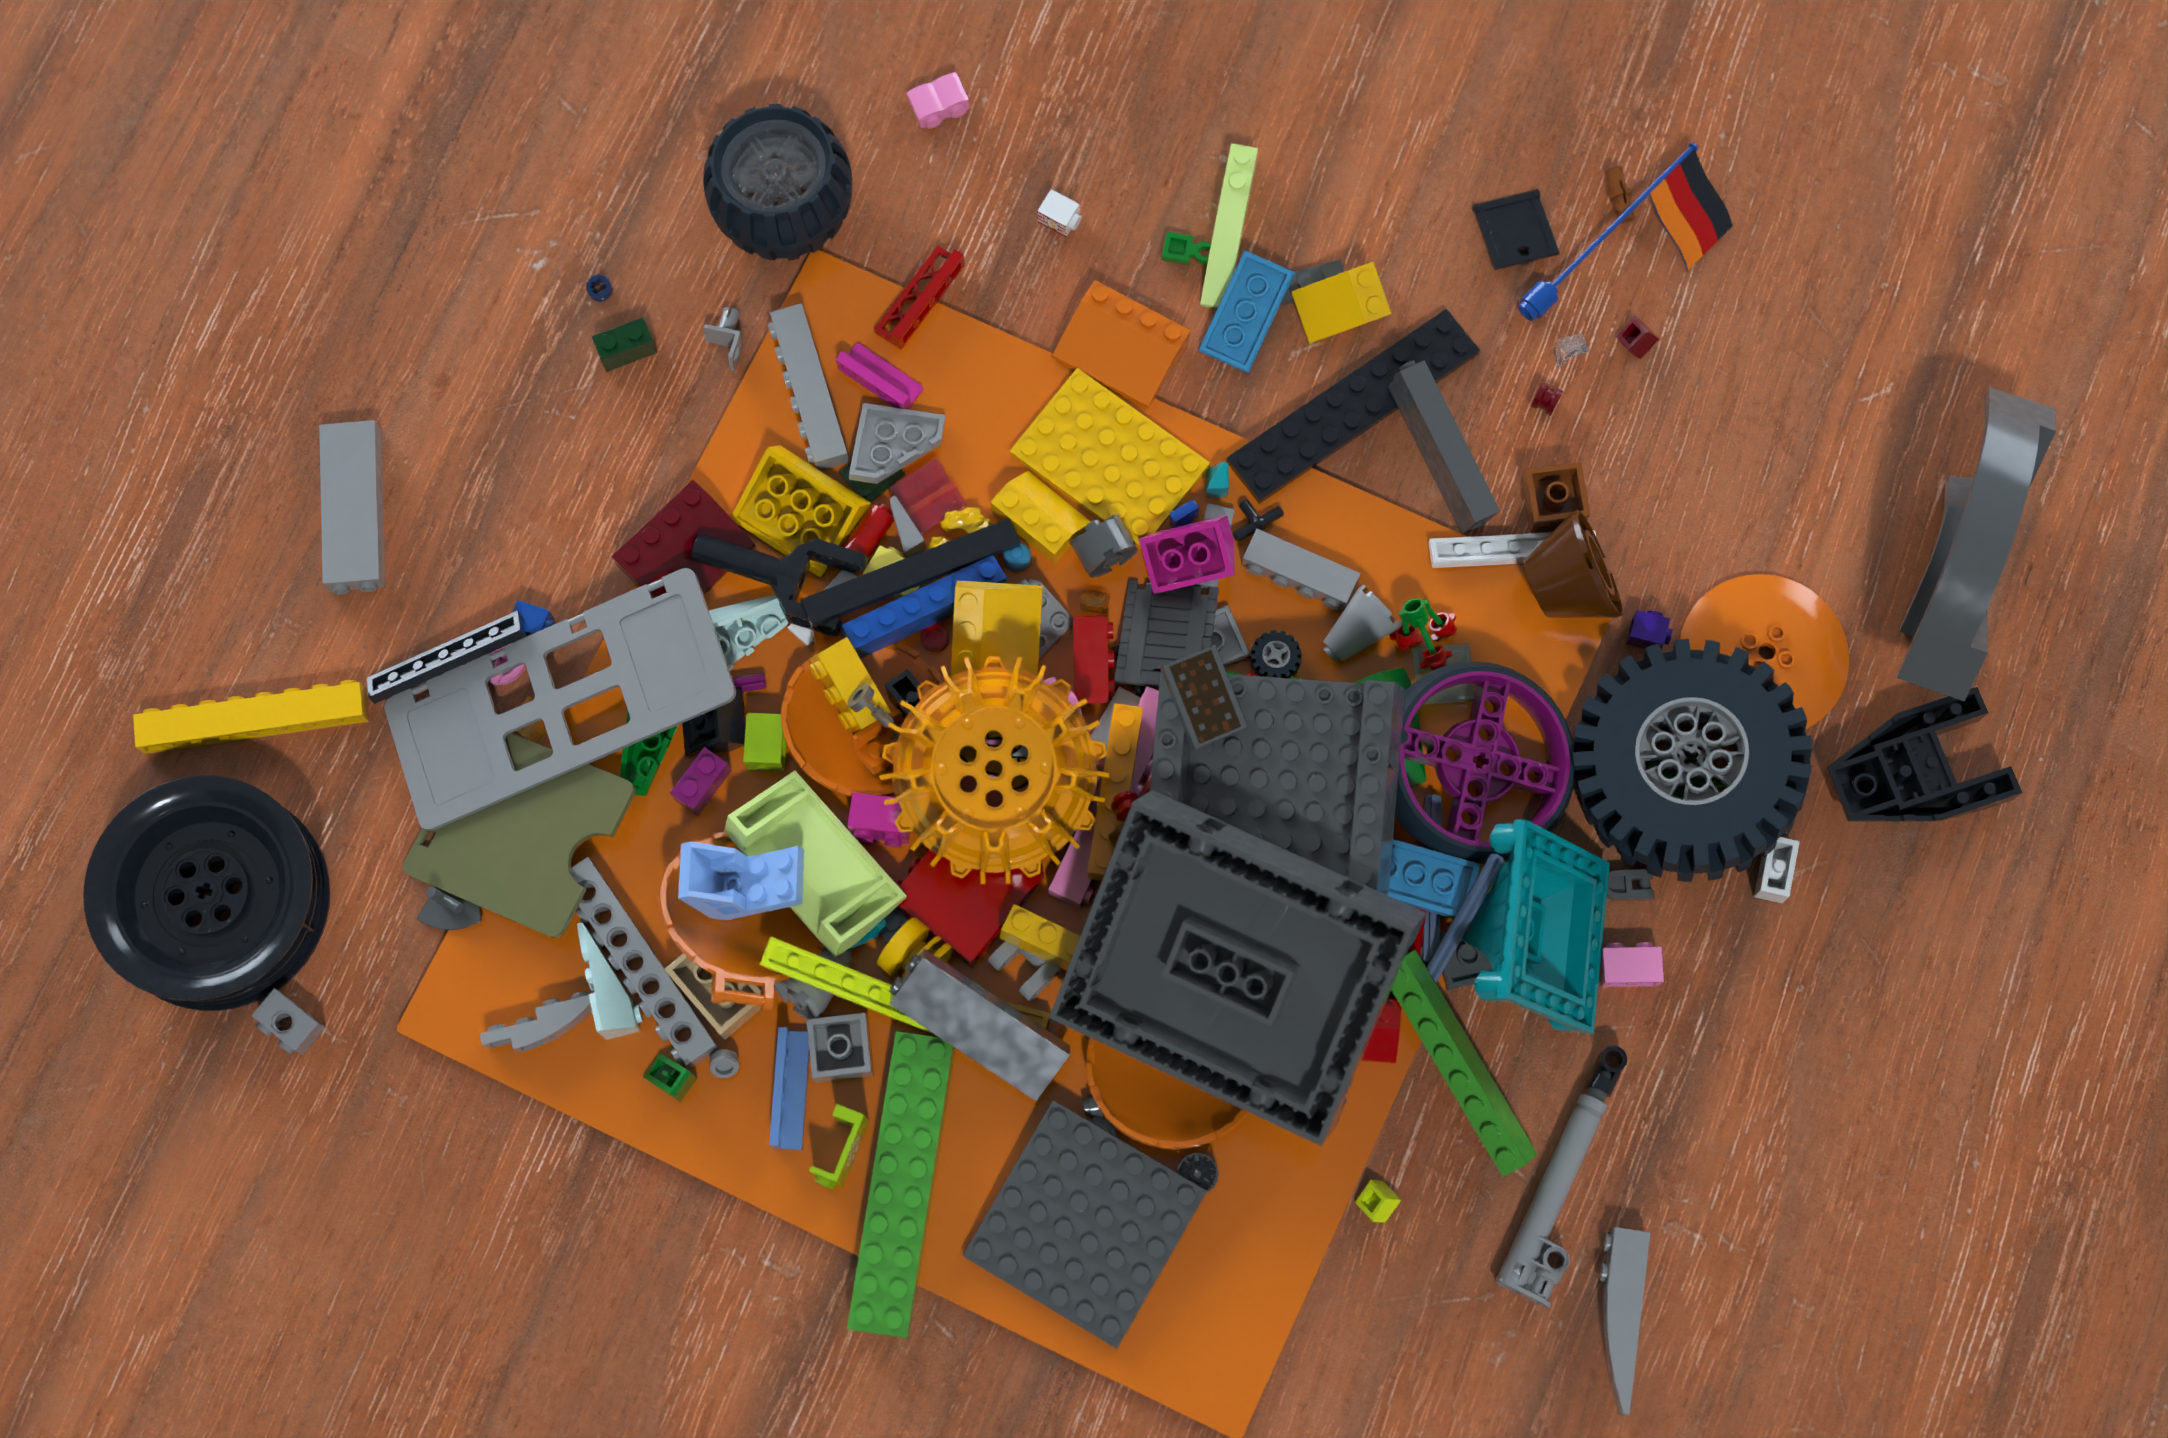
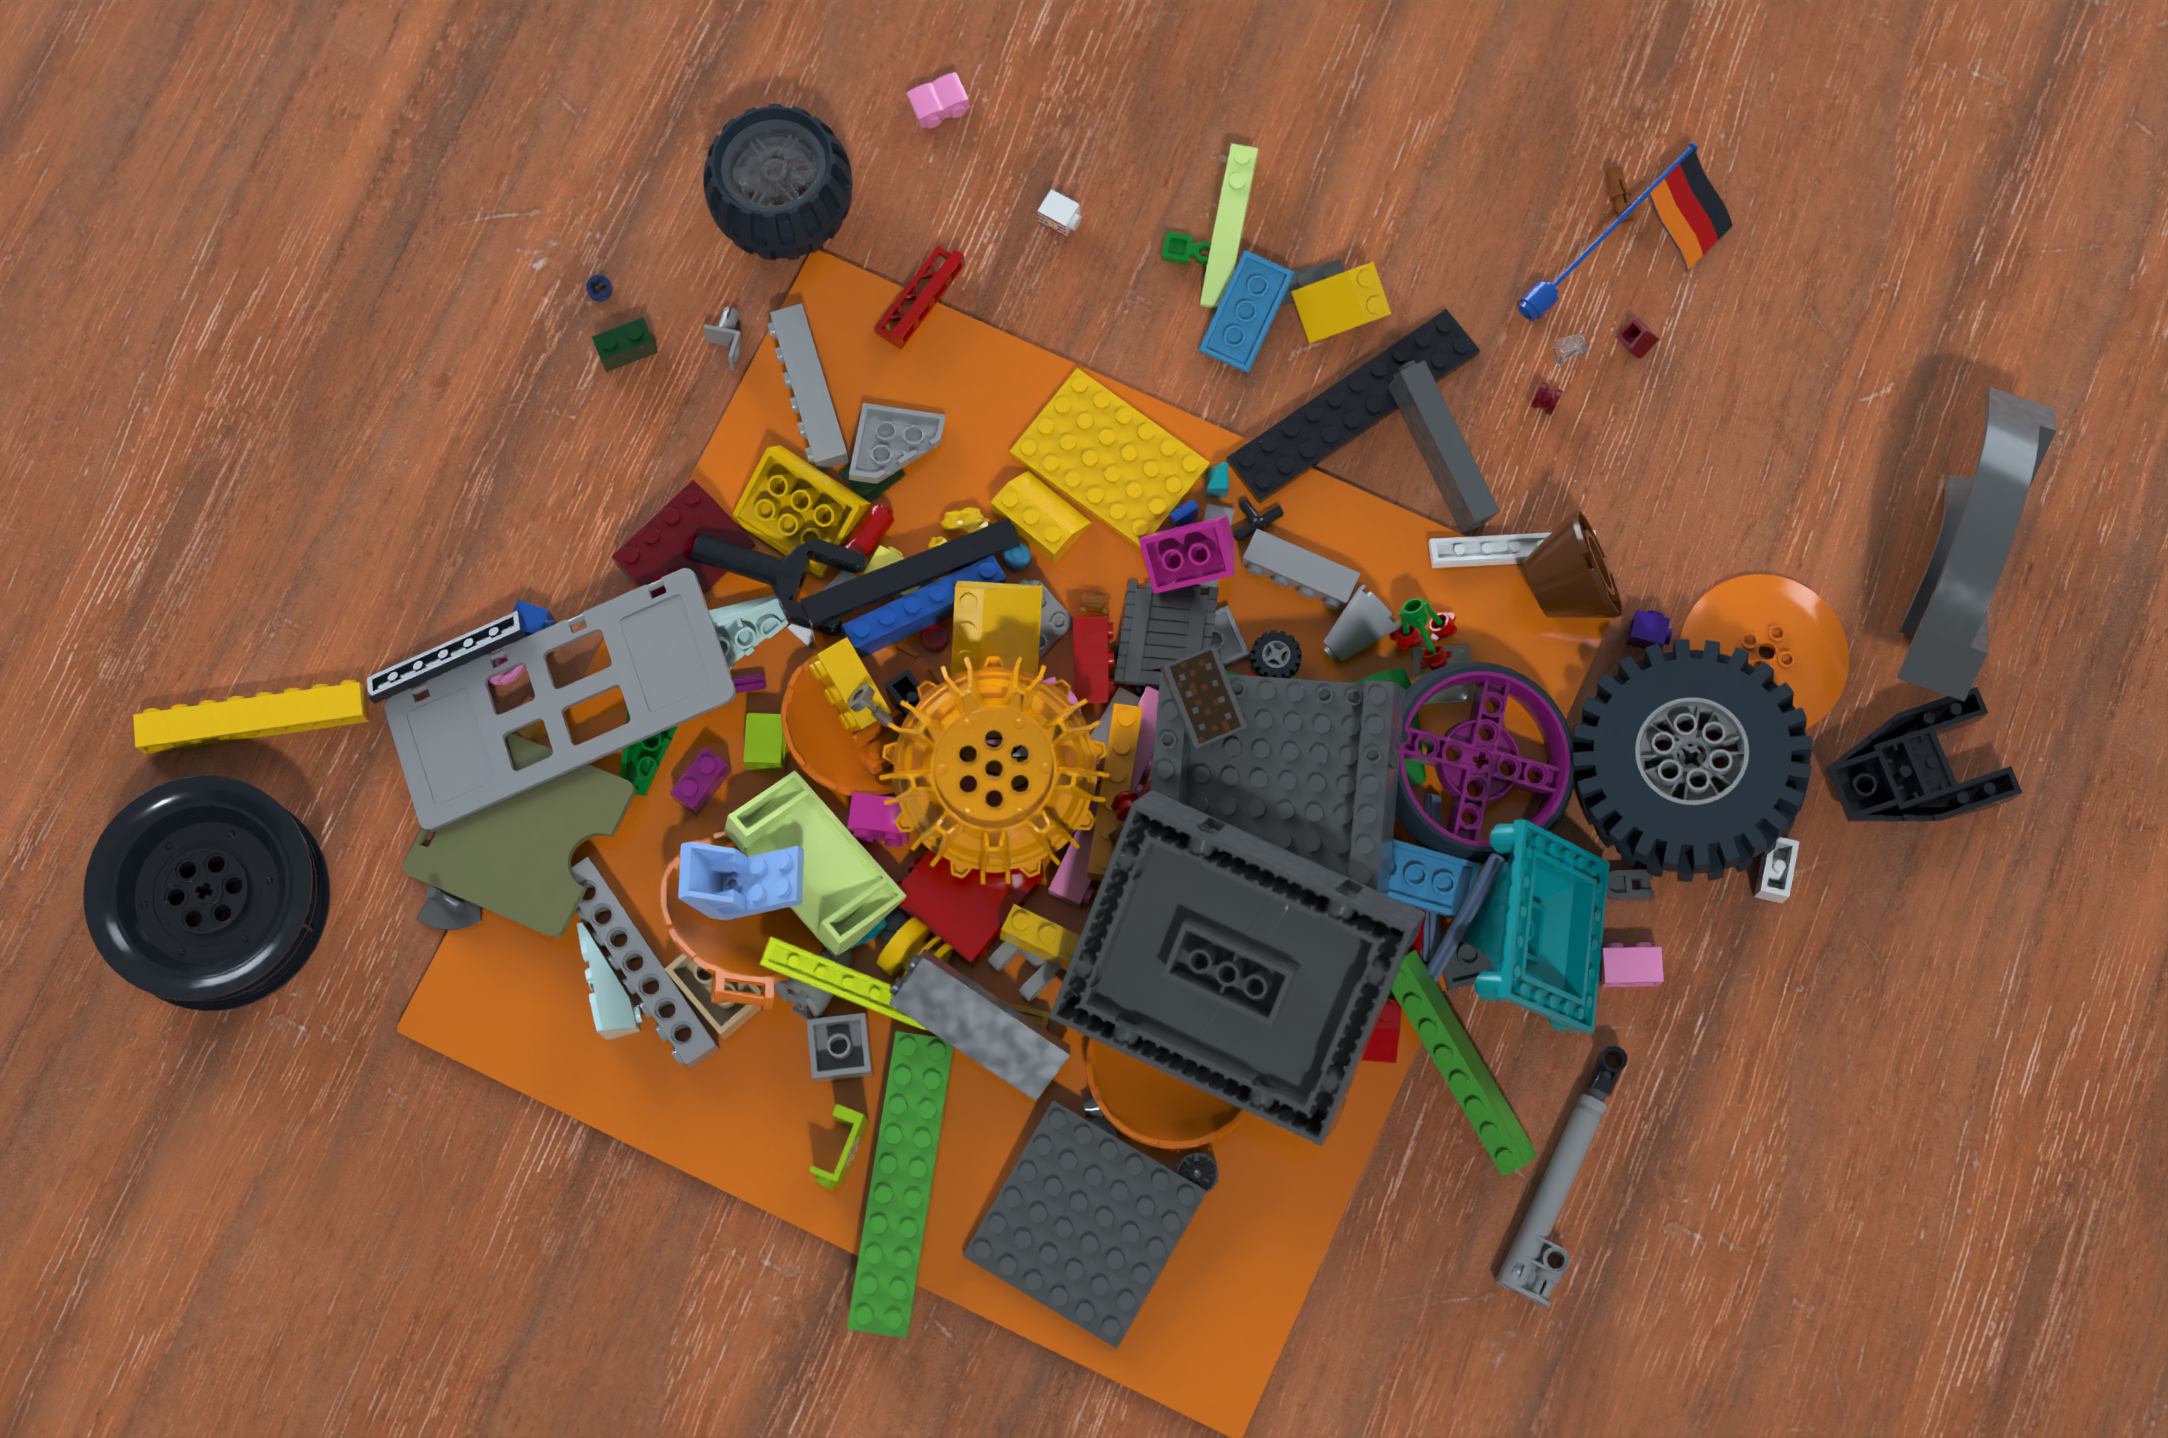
light grey brick [251,988,325,1055] -> none
light grey brick [319,420,386,594] -> none
light grey slope [480,992,592,1053] -> none
green slope [643,1053,697,1102] -> none
black slope [682,689,746,757] -> none
light grey tile [709,1049,739,1078] -> none
medium blue fence [769,1027,810,1151] -> none
dark pink panel [835,343,923,409] -> none
clear pink slope [888,459,967,534] -> none
light grey slope [889,496,926,558] -> none
orange slope [1052,280,1191,409] -> none
dark grey brick [1070,514,1138,578] -> none
neon yellow slope [1355,1180,1401,1223] -> none
black container [1472,189,1560,270] -> none
dark orange brick [1521,462,1590,533] -> none
light grey slope [1599,1227,1651,1415] -> none

